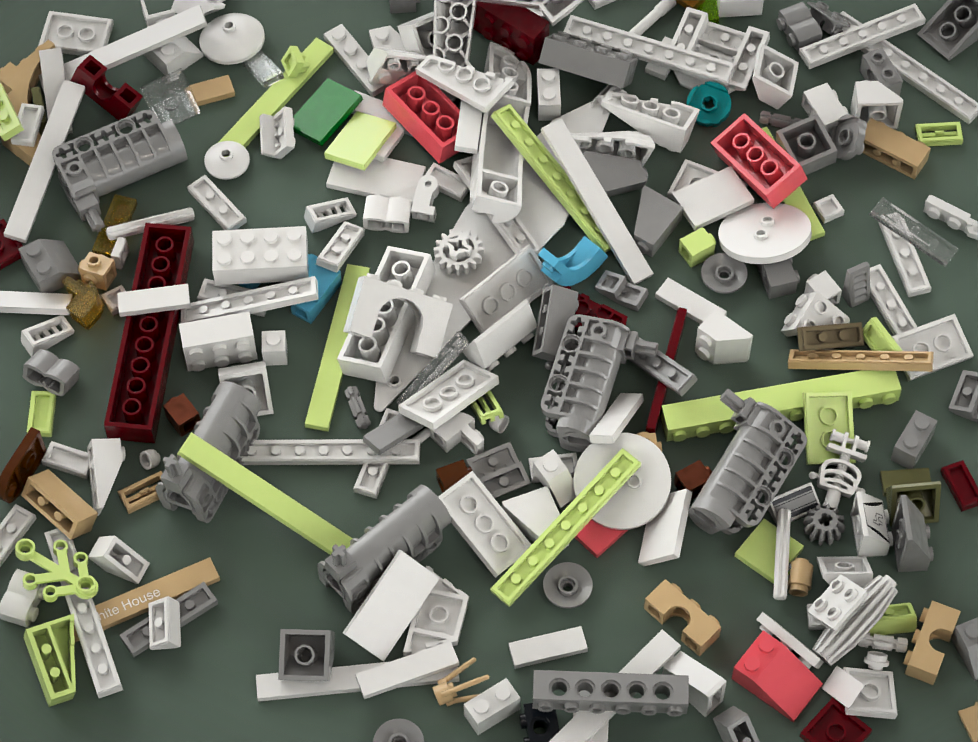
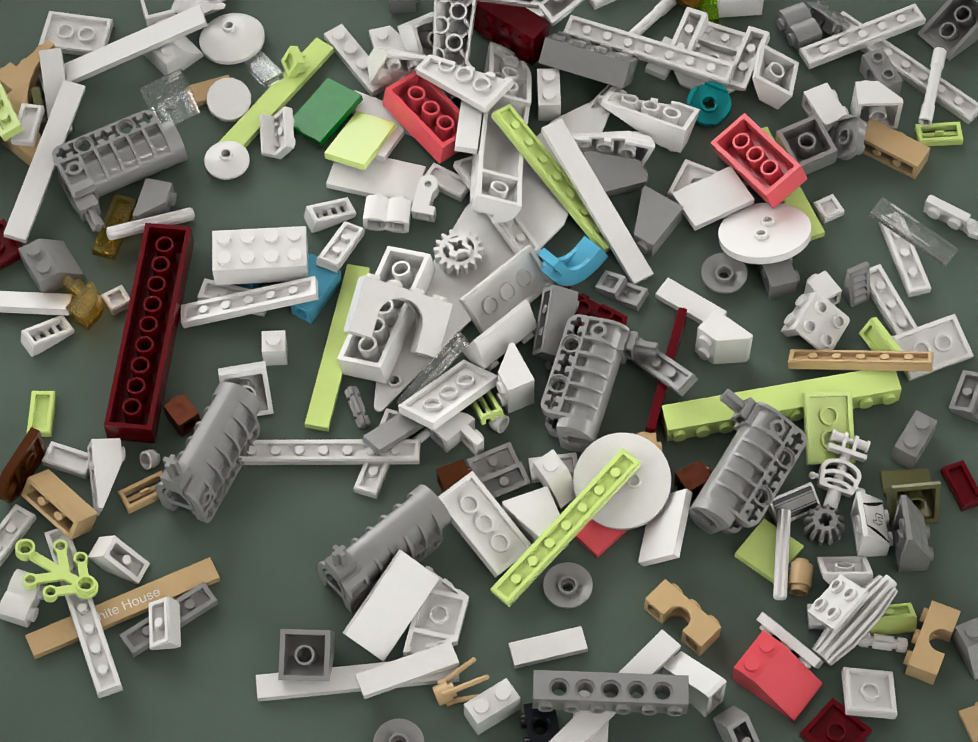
light grey brick [22,349,80,396] -> none
yellowish green wedge [23,614,76,707] -> none
dark red arch [70,55,143,120] -> none
tan brick [78,252,117,291] -> none
white tile [111,237,129,269] -> none
white tile [117,284,191,317] -> none
yellowish green tile [177,432,353,555] -> none
white brick [179,311,258,371] -> none
white tile [187,175,247,230] -> none
white tile [589,393,644,444] -> none
yellowish green brick [678,227,716,268] -> none
light grey axle [759,110,803,128] -> none
dark tan tile [797,322,864,351] -> none
white sticker [821,666,865,709] -> none
white plate [864,651,889,670] -> none
none -> light grey slope [133,178,177,221]
none -> white tile [207,78,251,122]
none -> white slope [496,342,535,414]
none -> white piece [918,47,947,126]

